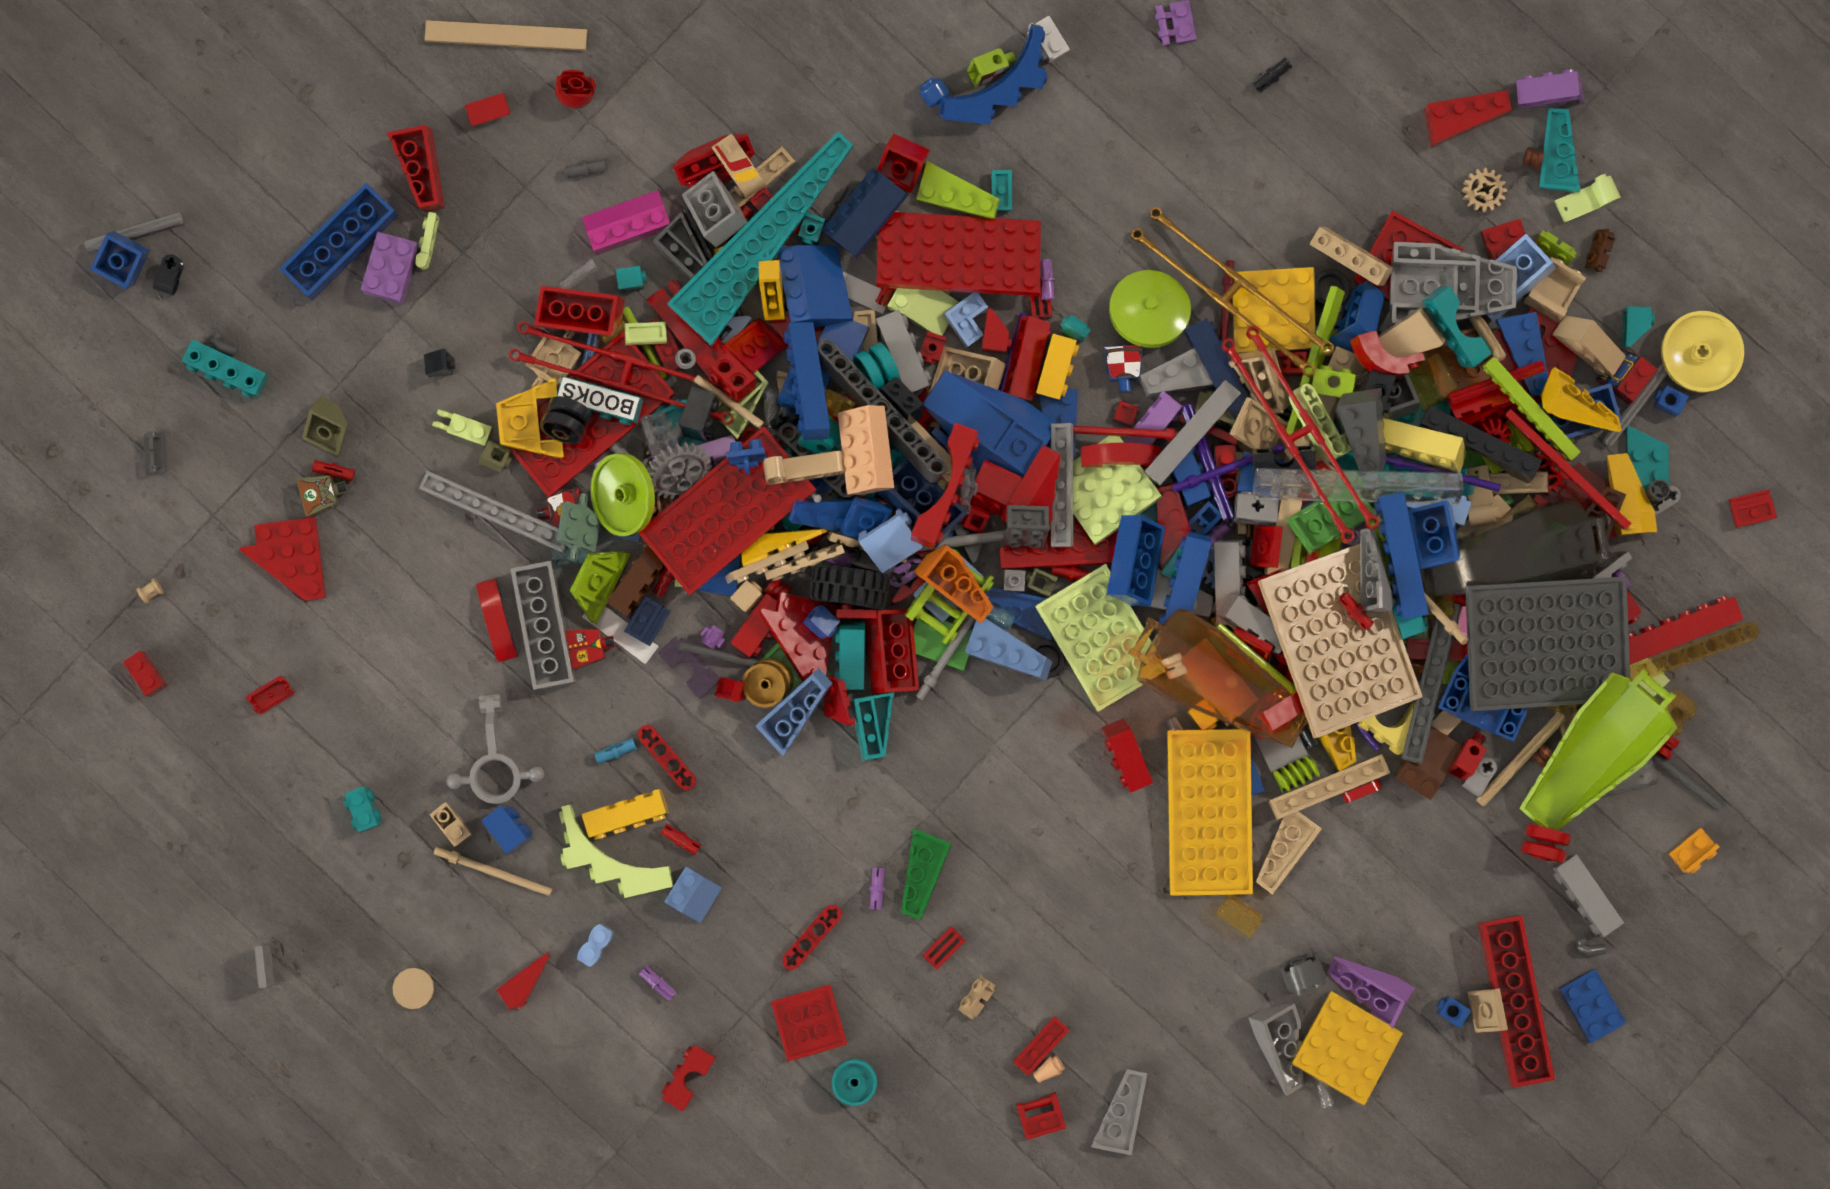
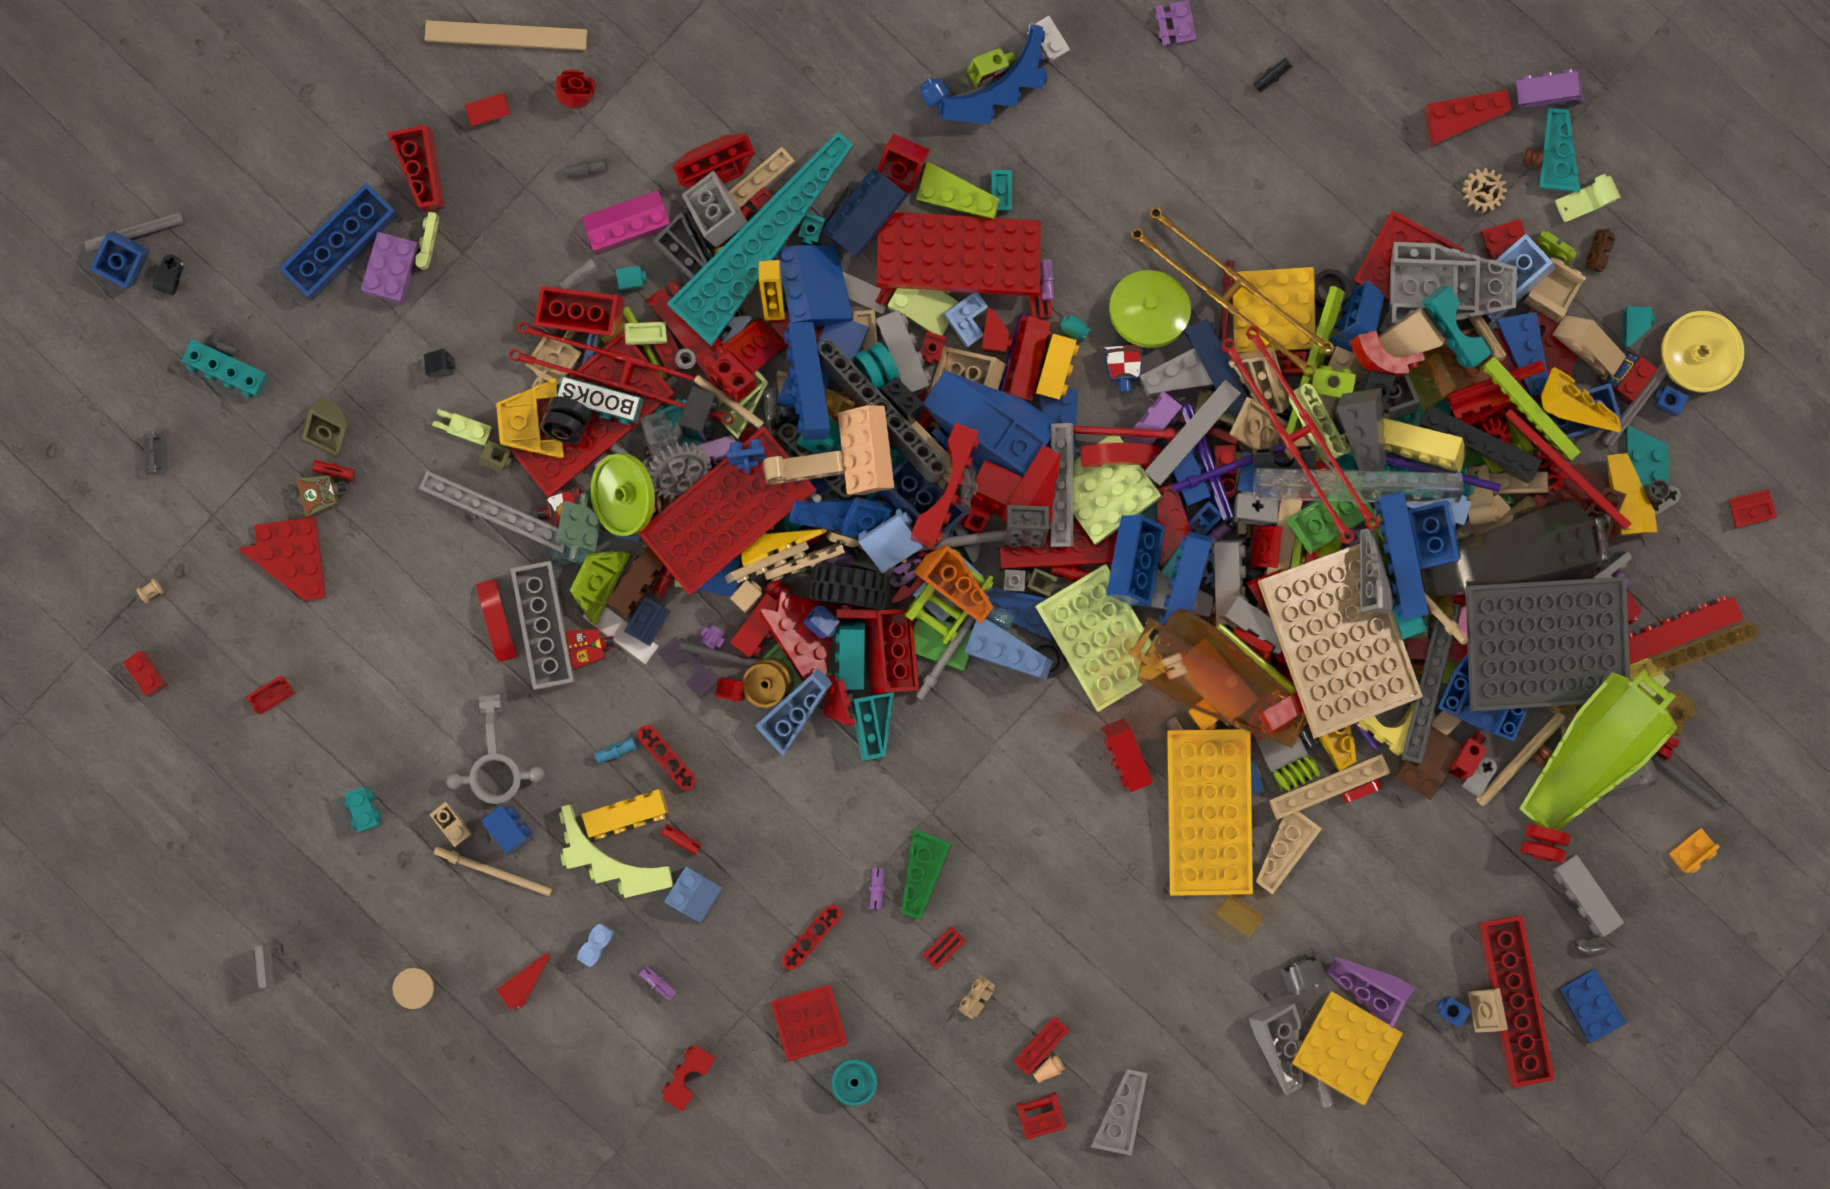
tan door [711,133,766,199] -> none
red tile [1113,400,1139,427] -> none
tan brick [1310,227,1394,286] -> none
red pin [1337,591,1374,631] -> none

